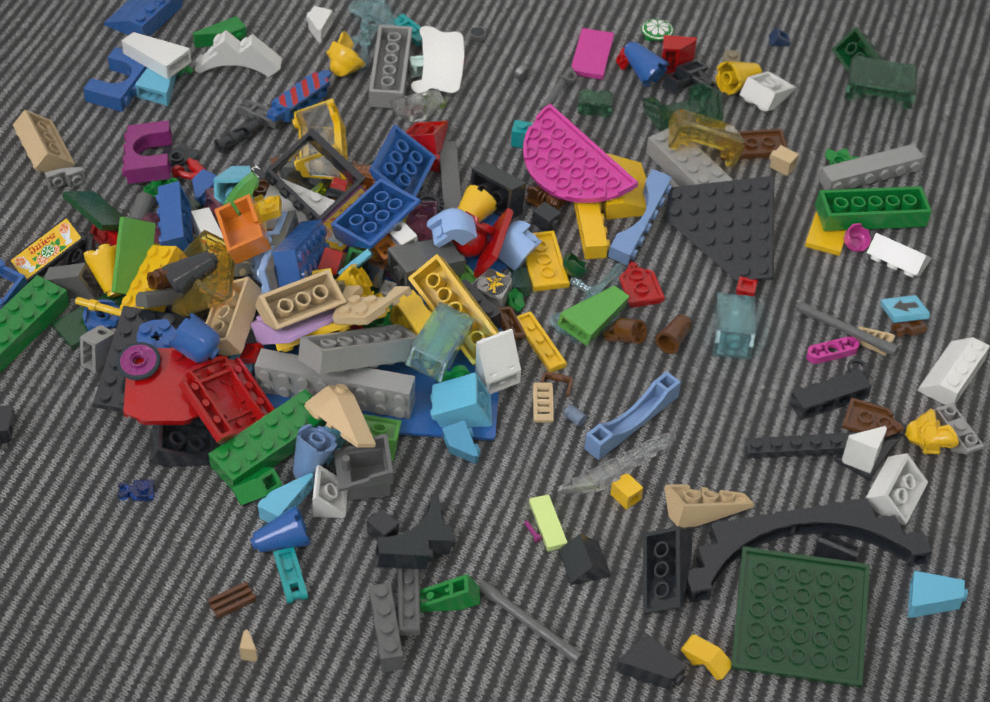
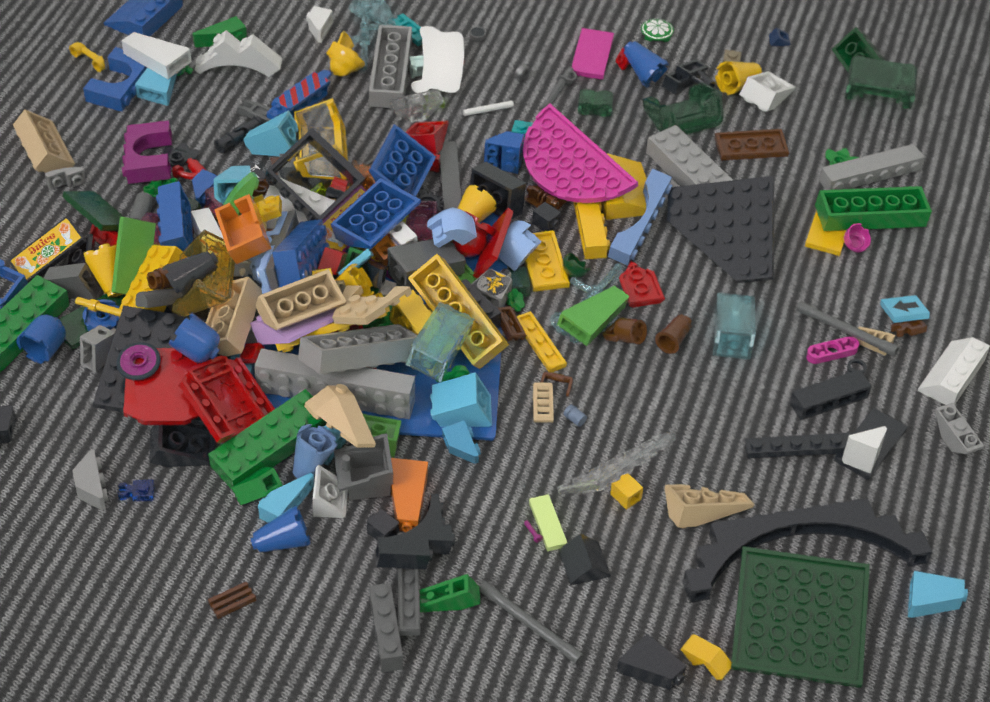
blue plate [137,319,177,348] -> none
tan slope [240,630,257,661] -> none
teal plate [273,547,308,604] -> none
white slope [475,329,521,394] -> none
medium blue arch [584,371,681,460] -> none
black slope [643,526,692,614] -> none
red slope [661,35,697,74] -> none
clear yellow windscreen [668,109,745,167] -> none
red plate [736,276,758,298] -> none
tan brick [769,145,799,176] -> none
black slope [814,533,863,562] -> none
reddish brown tile [842,397,904,438] -> none
white slope [866,453,928,525] -> none
white slope [867,233,931,278] -> none
yellow head [905,408,959,454] -> none
none -> blue cylinder [16,315,66,364]
none -> yellow bar [69,42,105,72]
none -> light grey slope [72,450,108,510]
none -> medium azure slope [243,111,298,156]
none -> orange slope [390,458,428,532]
none -> white bar [463,101,514,116]
none -> blue slope [484,131,524,174]

